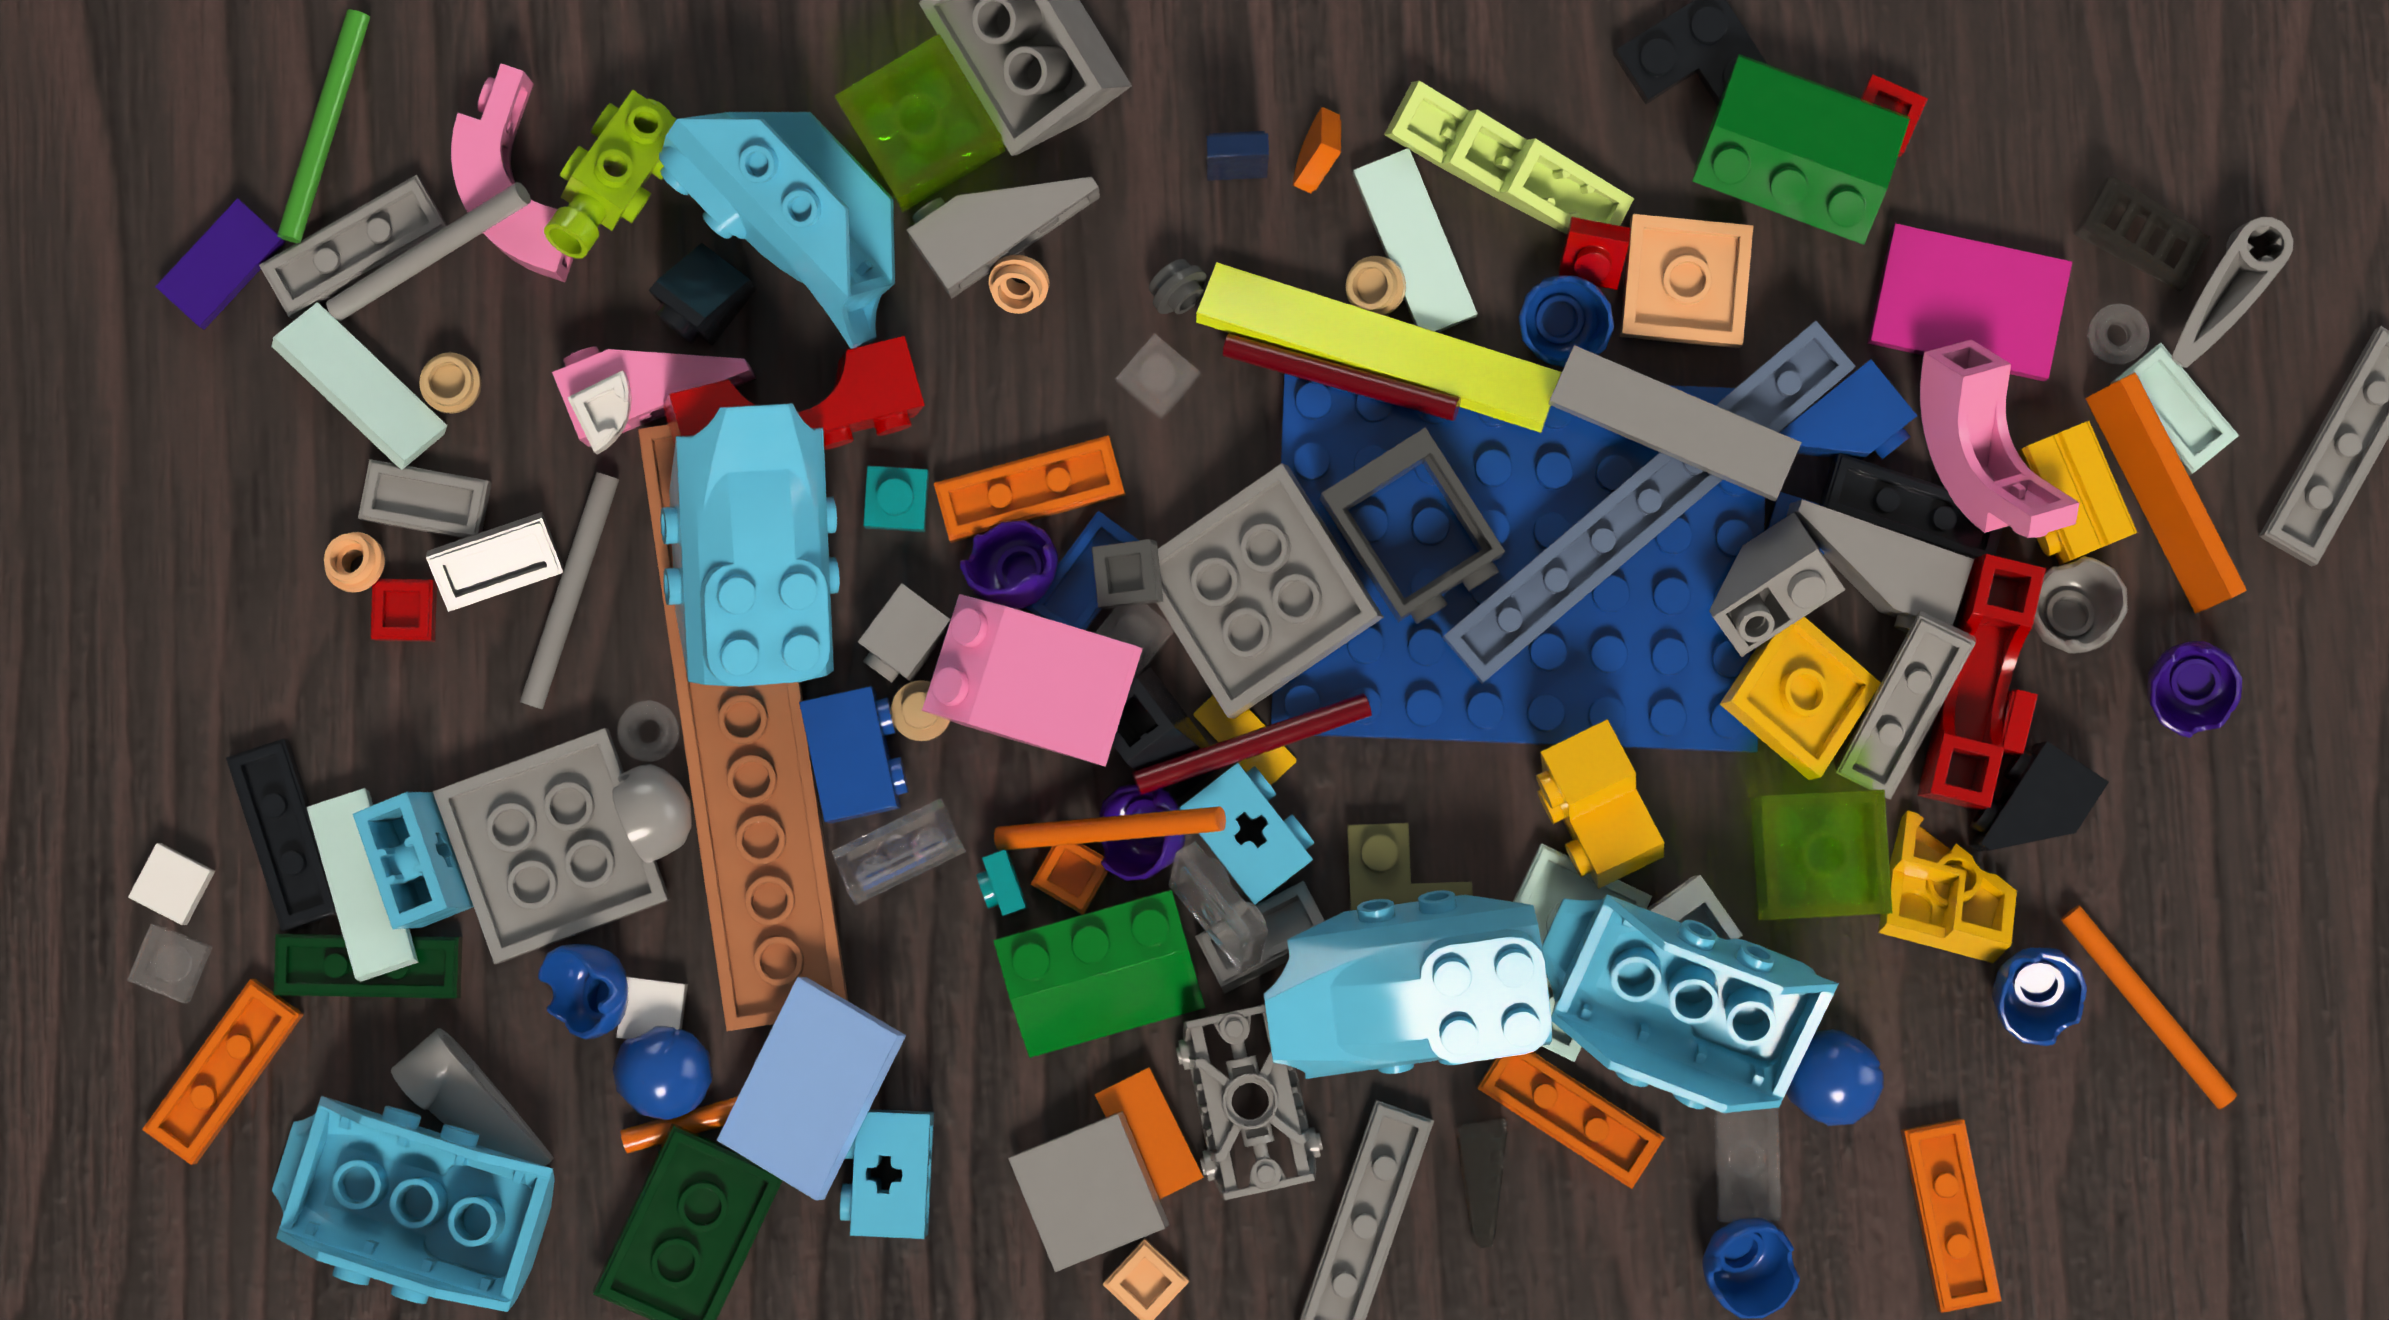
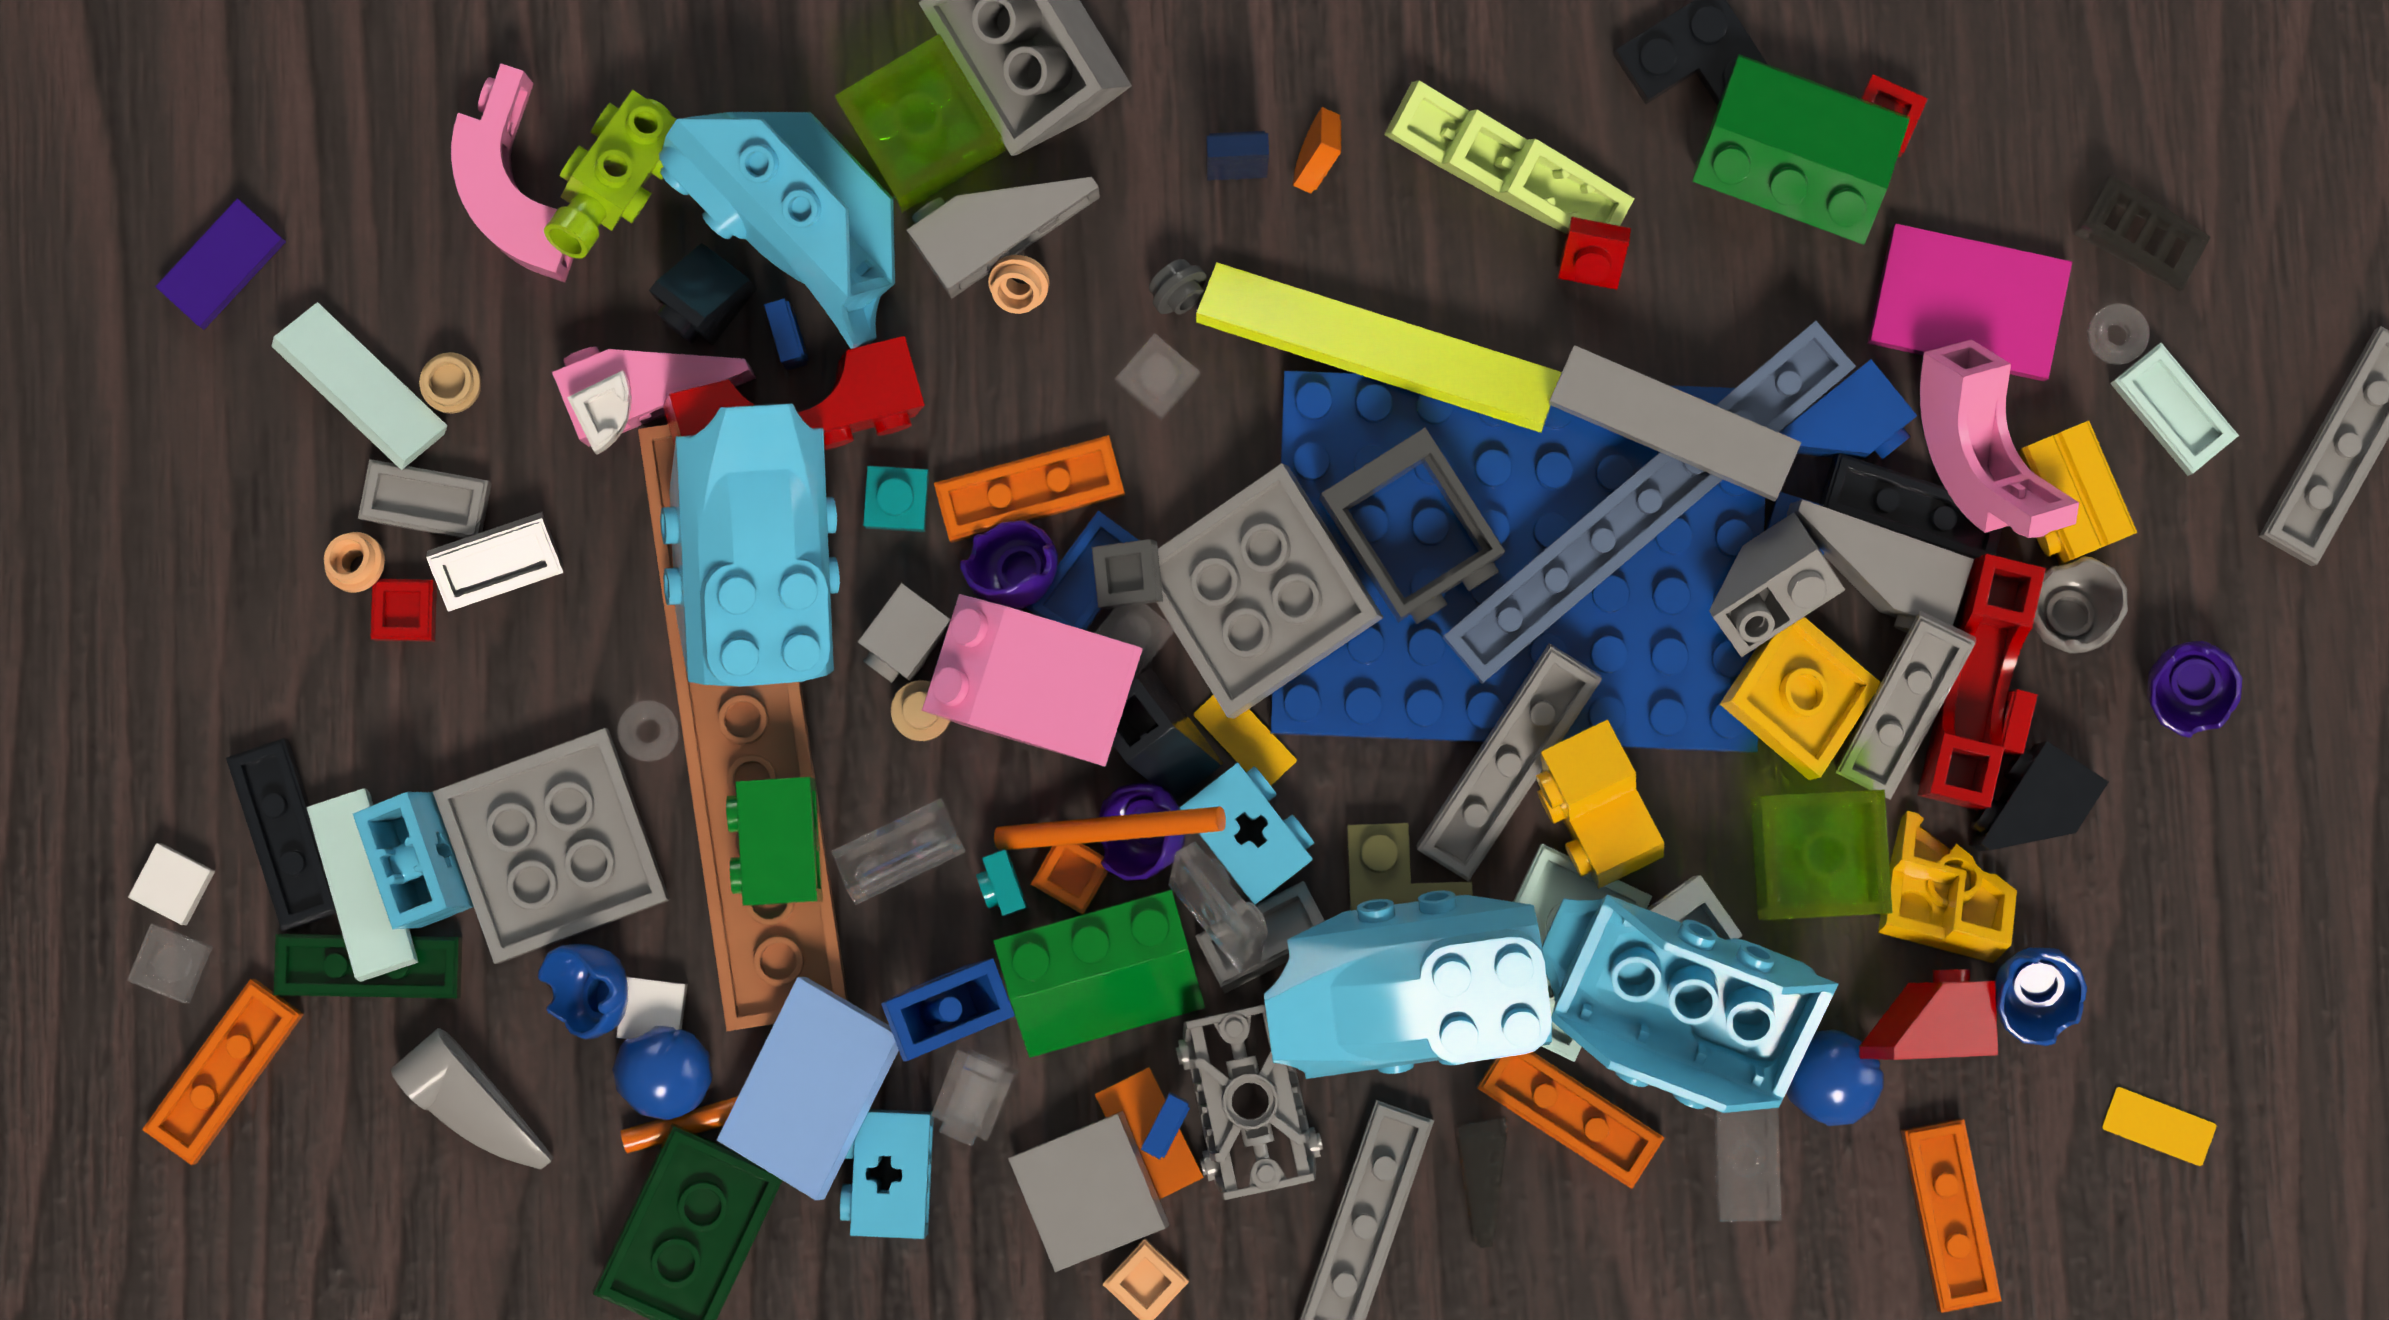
light grey tile [259,175,447,320] -> none
medium azure slope [272,1096,555,1312] -> none
bright green bar [277,9,370,243] -> none
light grey bar [326,182,531,321] -> none
light grey bar [520,472,619,710] -> none
light grey hair [612,764,692,863] -> none
blue brick [799,686,909,824] -> none
dark red bar [1133,693,1372,795] -> none
dark red bar [1222,333,1461,421] -> none
tan plate [1346,256,1406,315] -> none
light aqua tile [1353,148,1478,332] -> none
blue hair [1518,275,1614,367] -> none
light nougat plate [1620,214,1753,348] -> none
blue hair [1702,1217,1800,1319] -> none
orange bar [2061,905,2237,1110] -> none
orange tile [2085,373,2247,614] -> none
light grey piece [2171,217,2293,368] -> none
none -> green brick [726,777,823,906]
none -> blue tile [764,298,809,371]
none -> blue slope [881,958,1015,1062]
none -> clear slope [931,1046,1020,1146]
none -> blue tile [1141,1092,1190,1159]
none -> light grey tile [1416,643,1602,882]
none -> slope [1859,969,1998,1060]
none -> yellow sticker [2102,1087,2217,1166]

